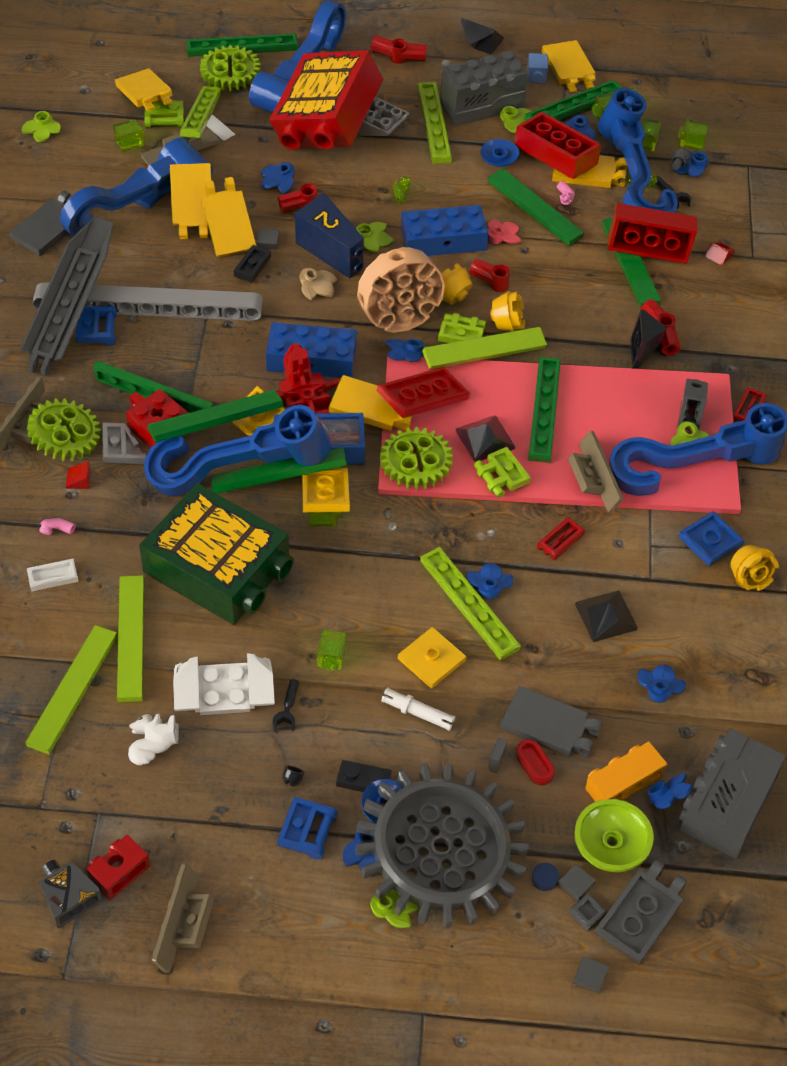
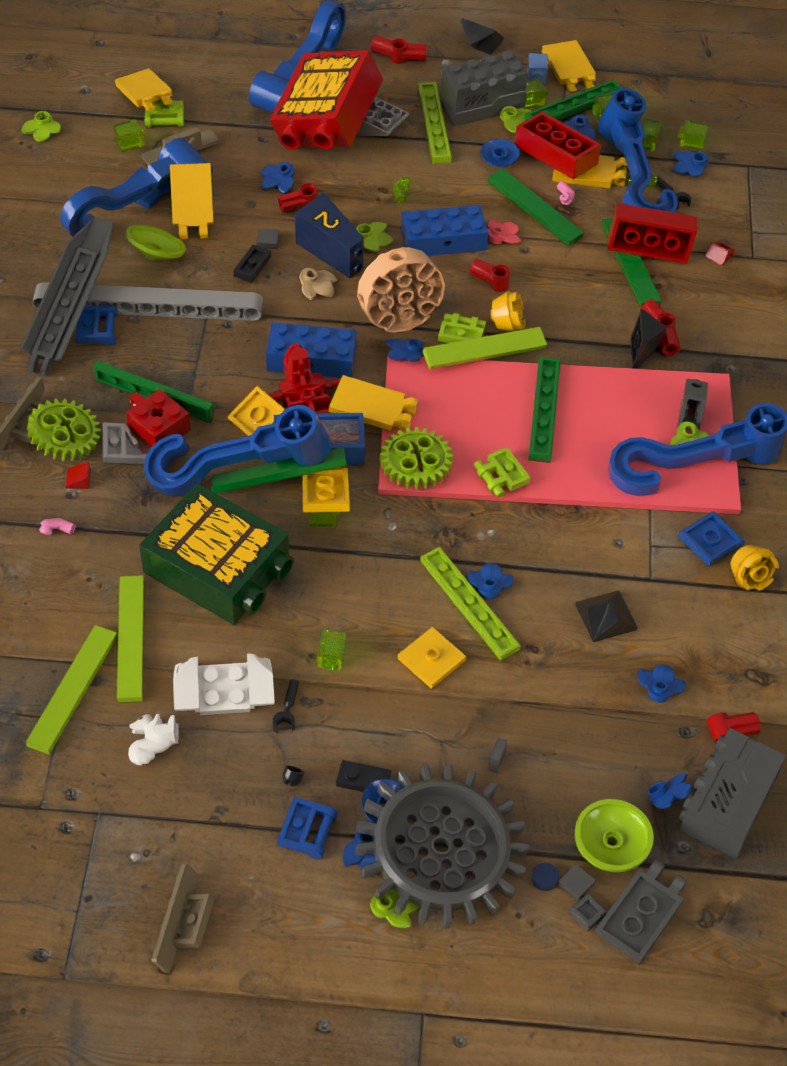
dark grey tile [9,190,71,256] -> none
white tile [27,558,79,592] -> none
dark grey torso [40,860,103,929] -> none
red brick [86,834,150,900] -> none
green tile [148,390,283,443] -> none
lime tile [180,86,221,138] -> none
green tile [187,34,298,57] -> none
lime gear [200,45,261,91] -> none
yellow tile [202,177,256,258] -> none
white sticker [206,114,235,141] -> none
red tile [376,367,470,418] -> none
white pin [381,687,456,731] -> none
yellow cone [442,263,473,305] -> none
slope [456,415,515,462] -> none
dark grey tile [500,686,602,758] -> none
red tile [516,739,555,786] -> none
red tile [537,517,585,561] -> none
dark tan bracket [568,431,623,512] -> none
dark grey tile [573,956,609,994] -> none
light orange brick [585,741,667,802] -> none
dark grey cylinder [672,148,690,170] -> none
red tile [733,387,768,422] -> none
none -> lime dish [125,225,186,261]
none -> clear neon green brick [524,78,548,109]
none -> red piece [707,712,761,744]

